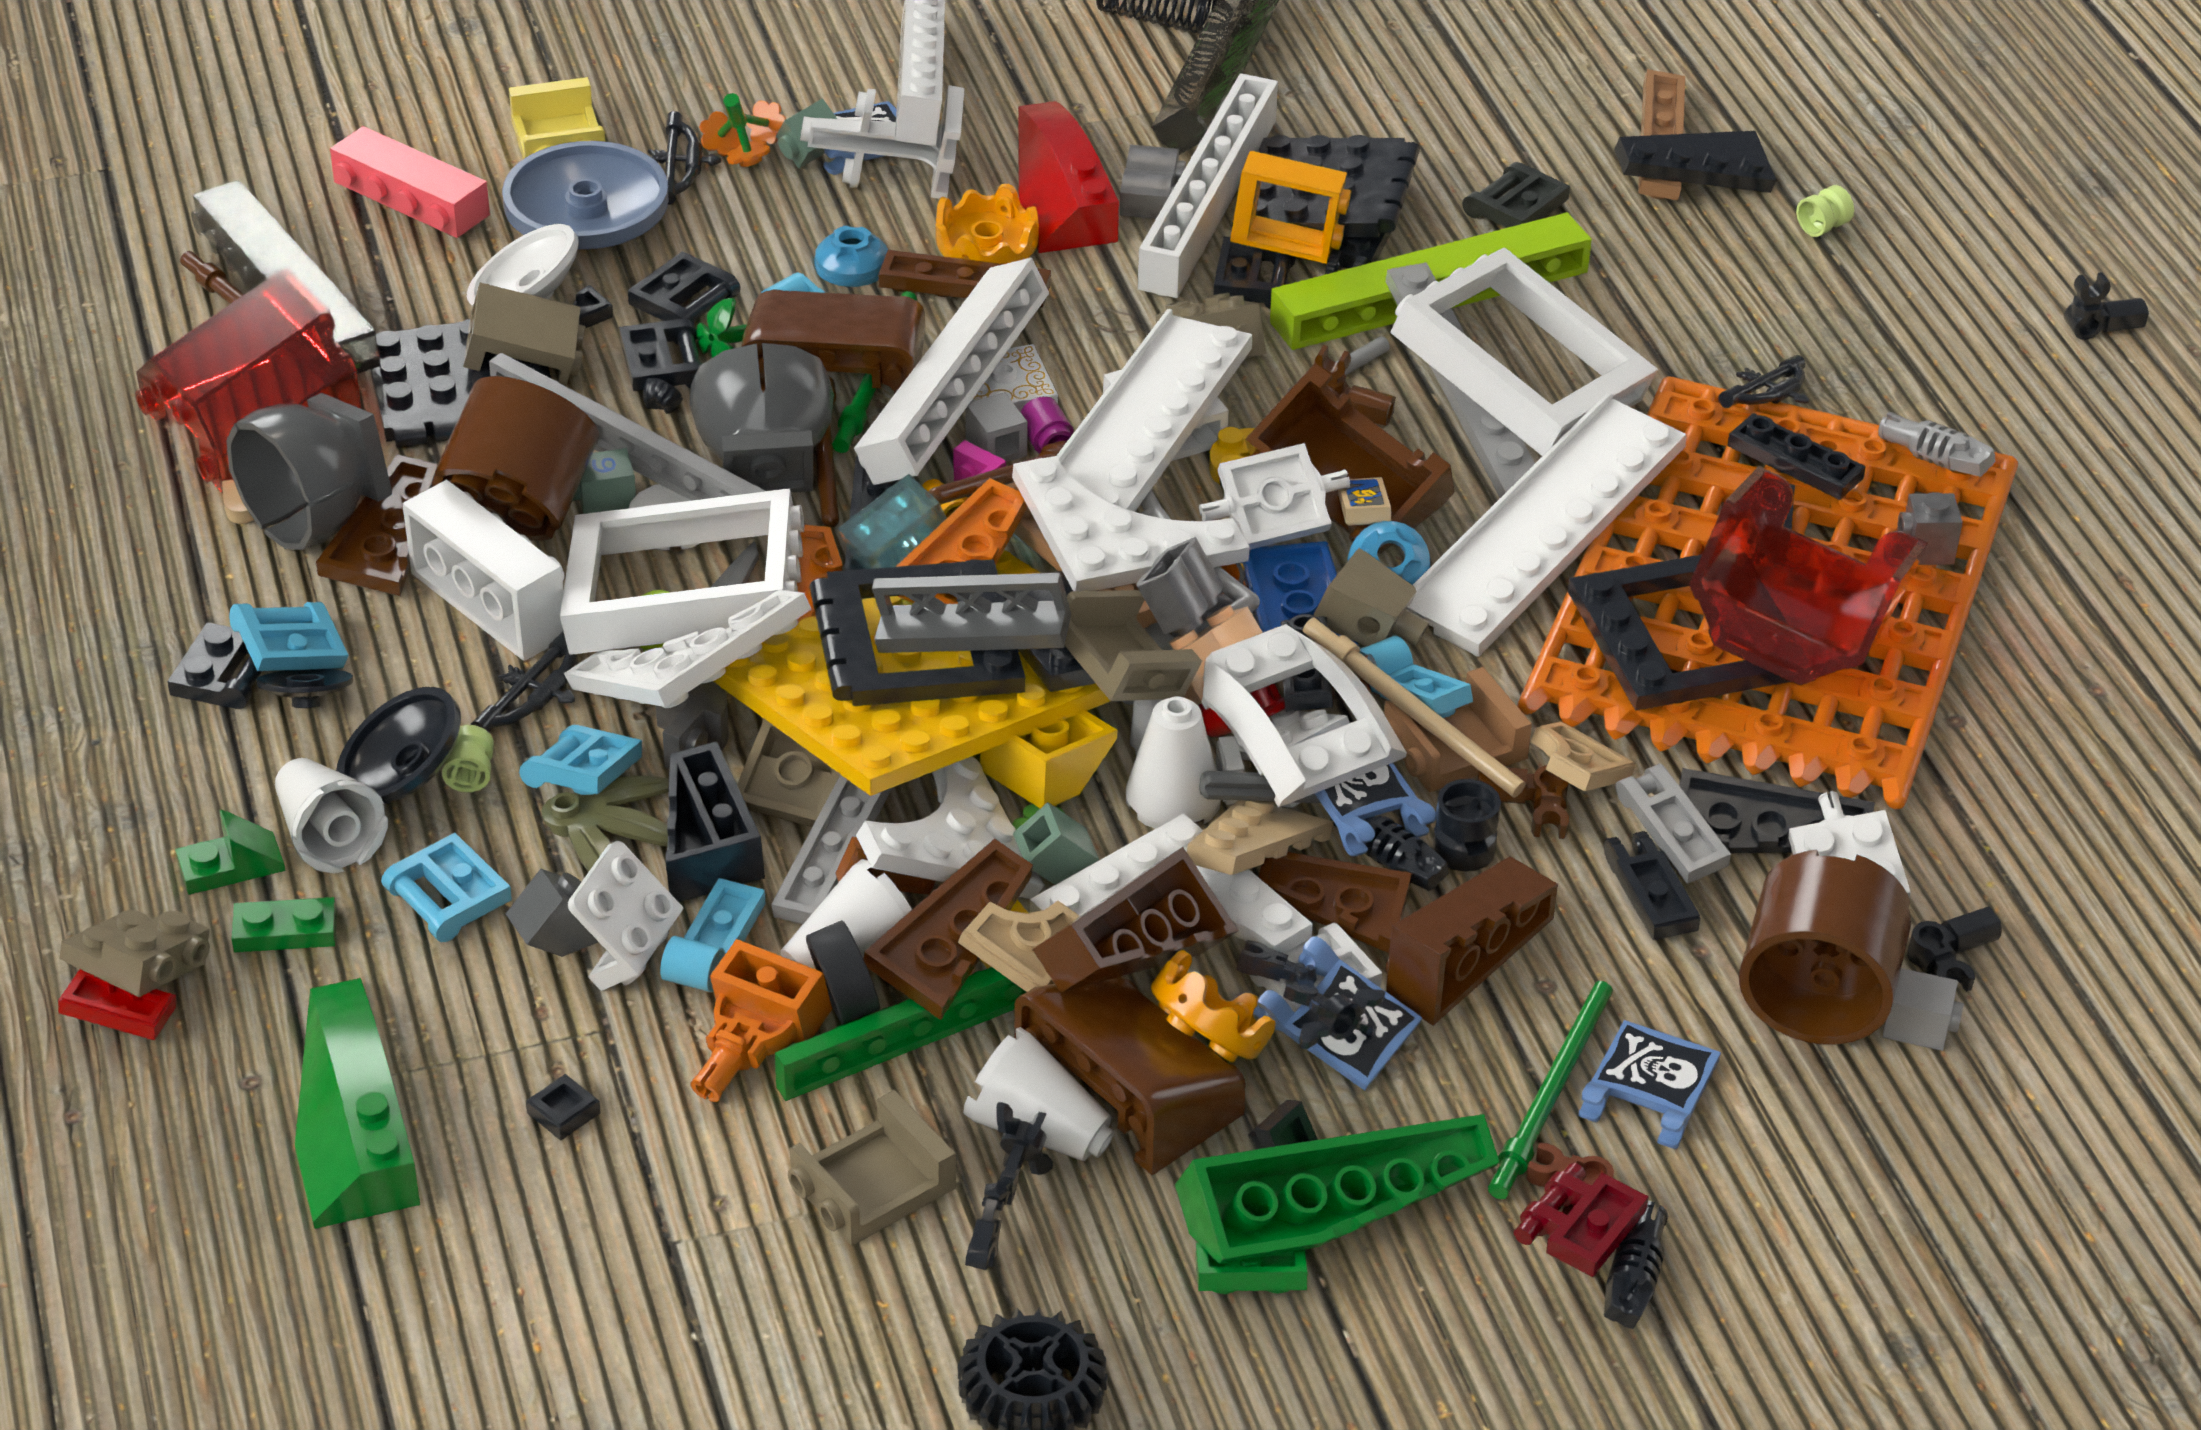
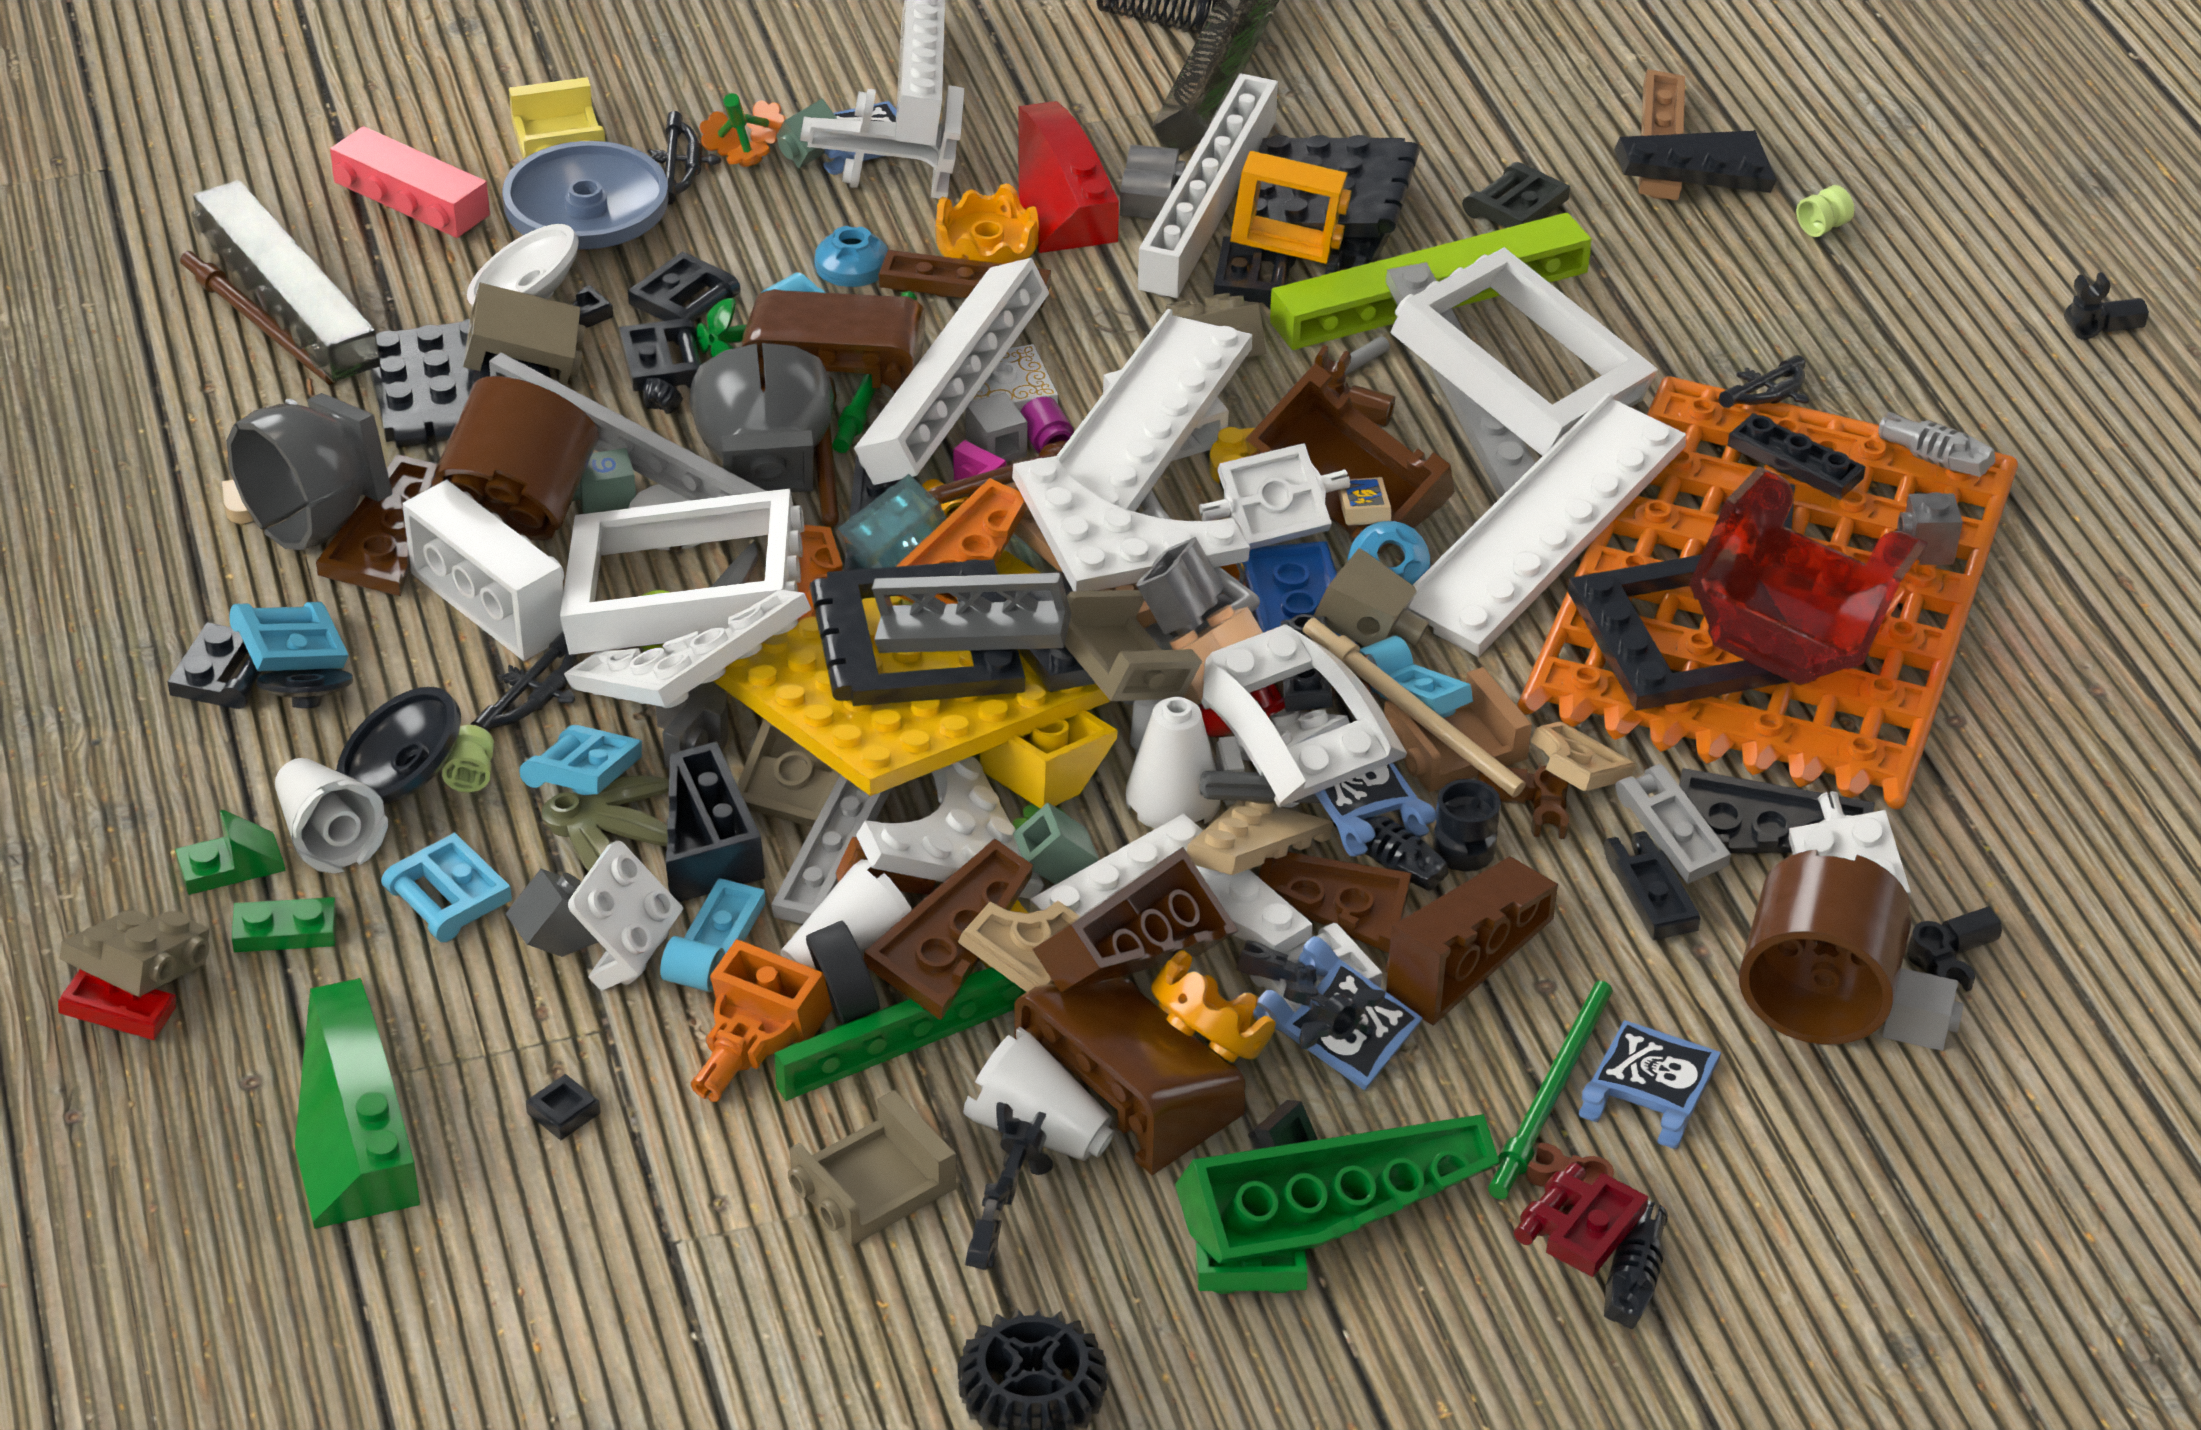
clear red windscreen [135,268,361,494] -> none

